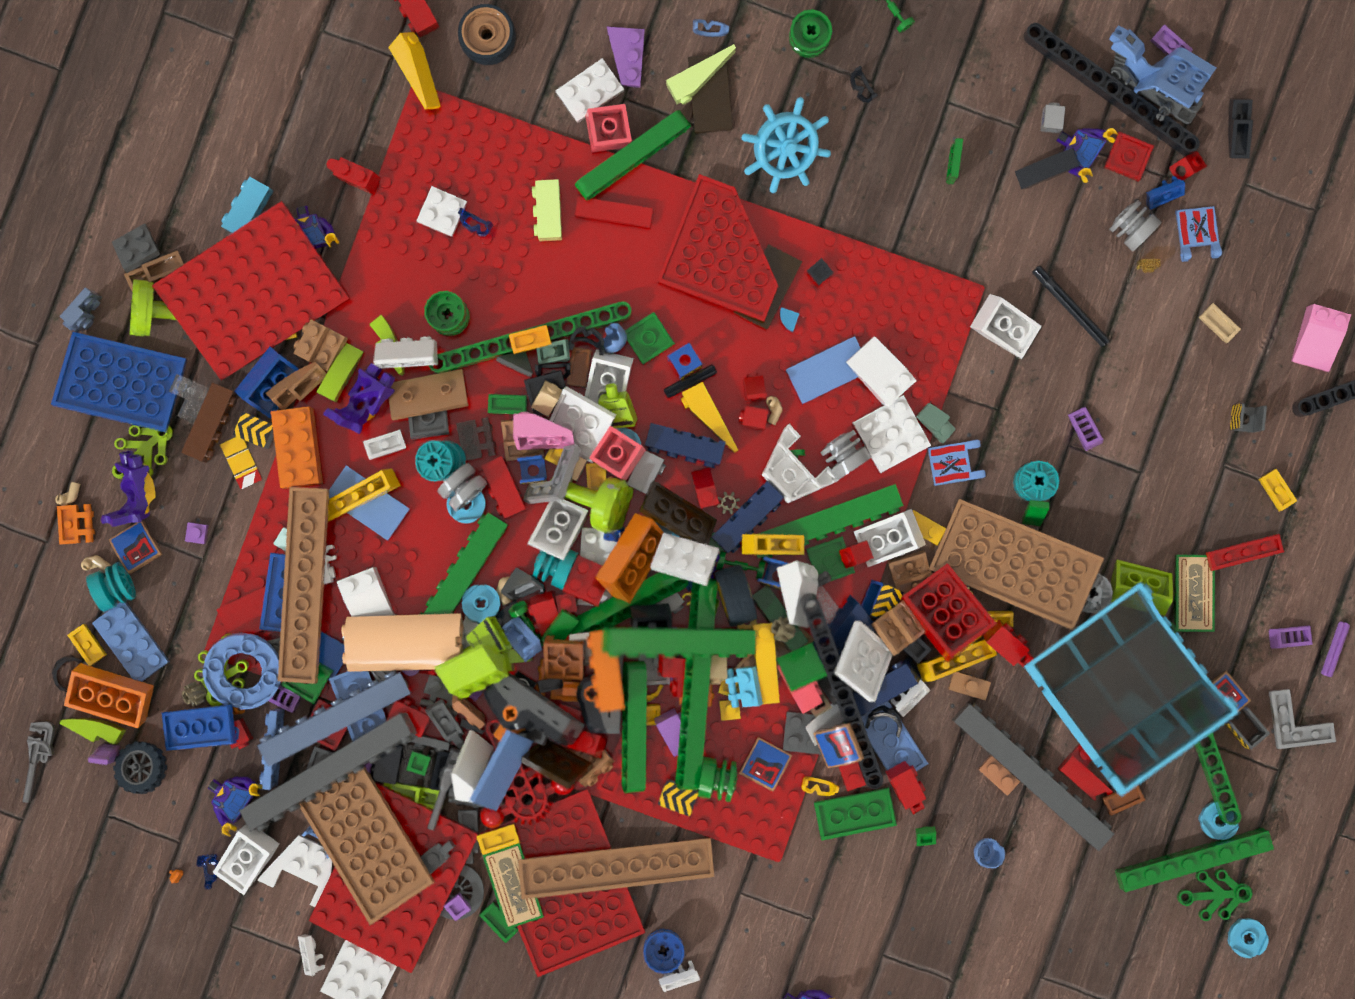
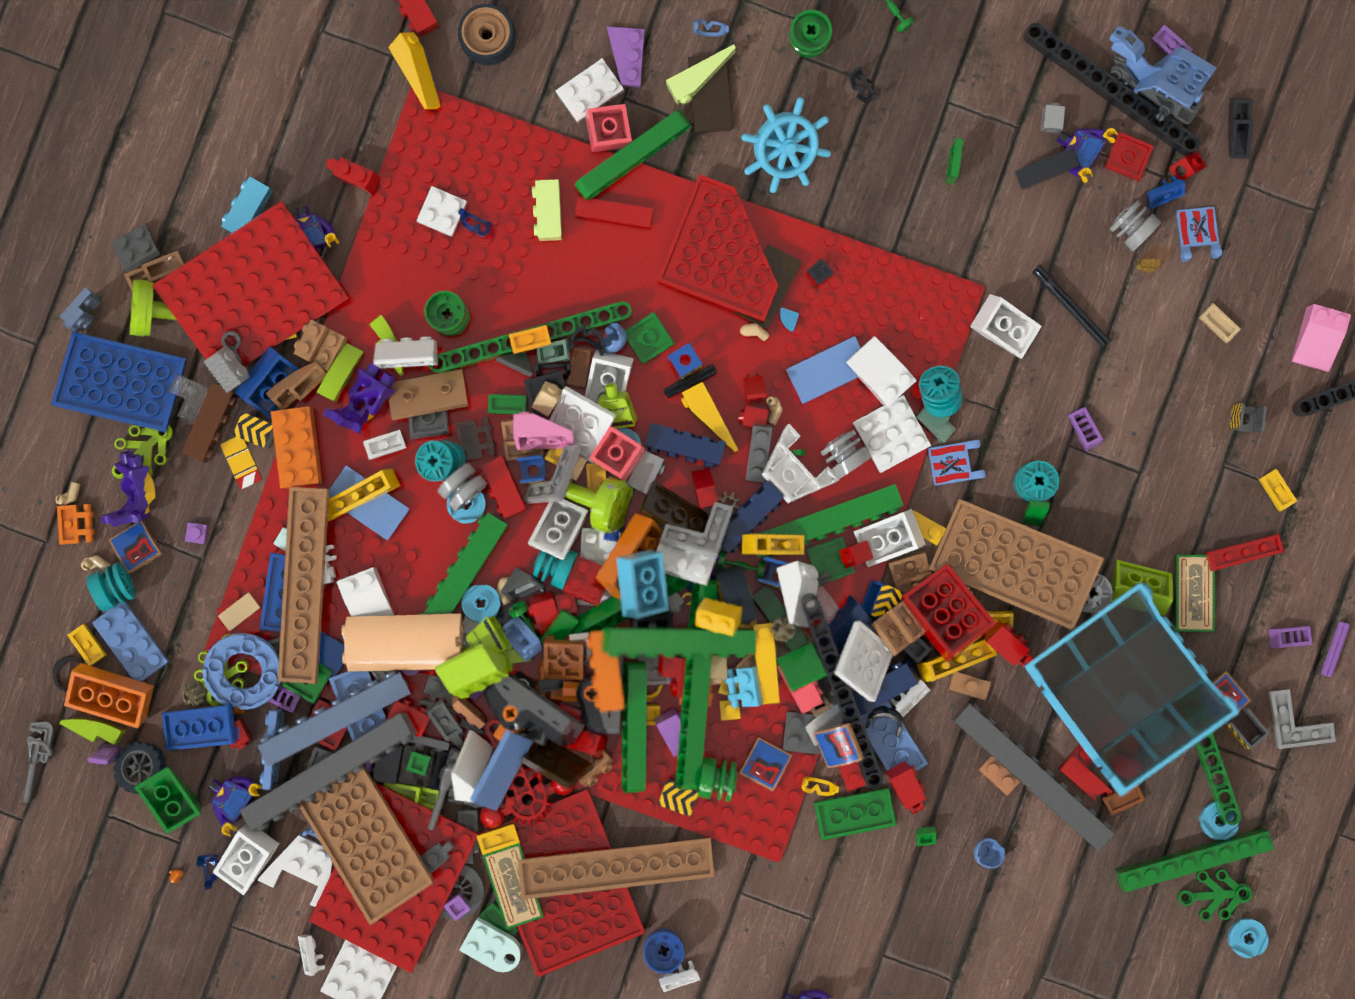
none -> green slope [134,766,202,834]
none -> light grey brick [204,345,250,393]
none -> tan tile [218,592,262,631]
none -> dark grey piece [221,330,243,366]
none -> light aqua plate [459,917,522,972]
none -> medium azure brick [617,550,669,619]
none -> light grey plate [660,502,733,558]
none -> yellow brick [695,598,742,636]
none -> tan arm [740,323,769,341]
none -> dark grey plate [745,423,772,483]
none -> teal wheel [919,366,963,417]

